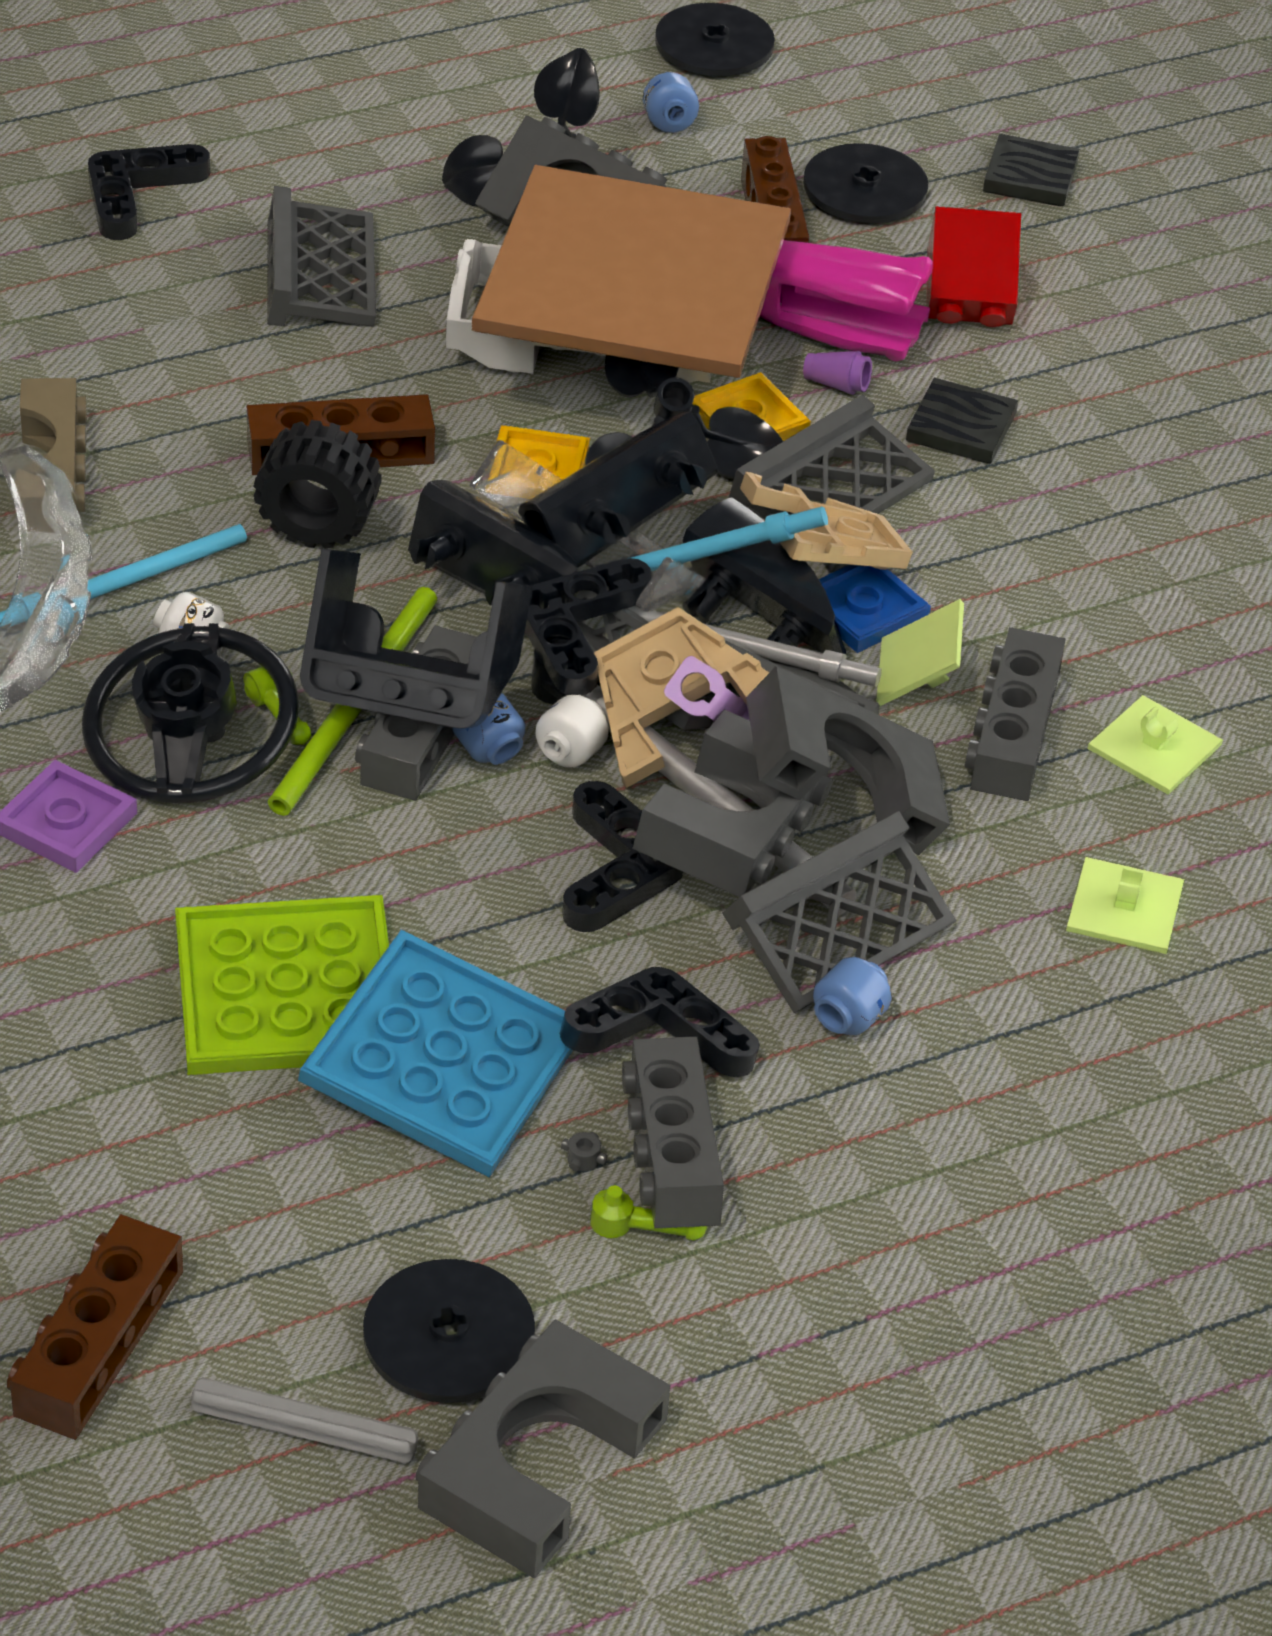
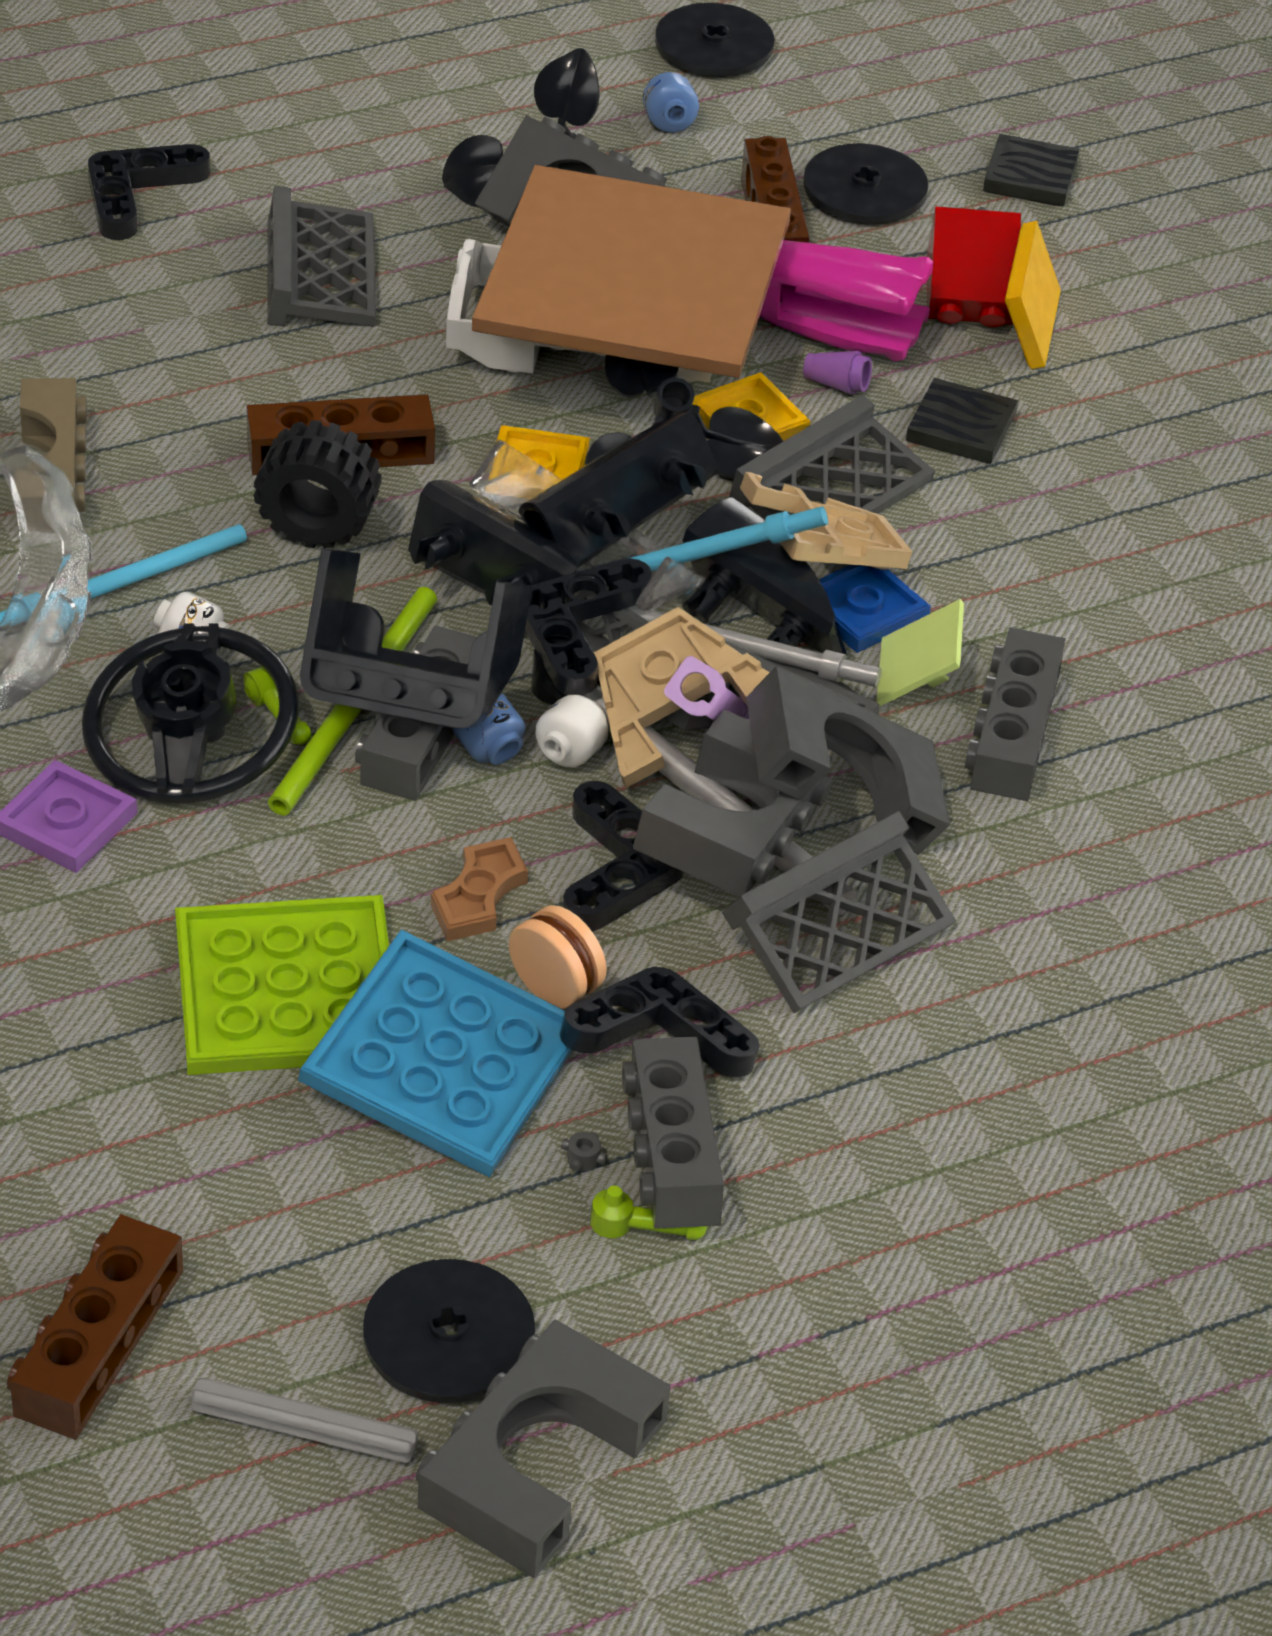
medium blue head [813,957,892,1035] -> none
yellowish green piece [1066,857,1184,954] -> none
yellowish green piece [1088,695,1223,795] -> none
none -> medium nougat tile [431,837,528,941]
none -> light nougat head [509,905,607,1009]
none -> yellow tile [1005,221,1061,369]

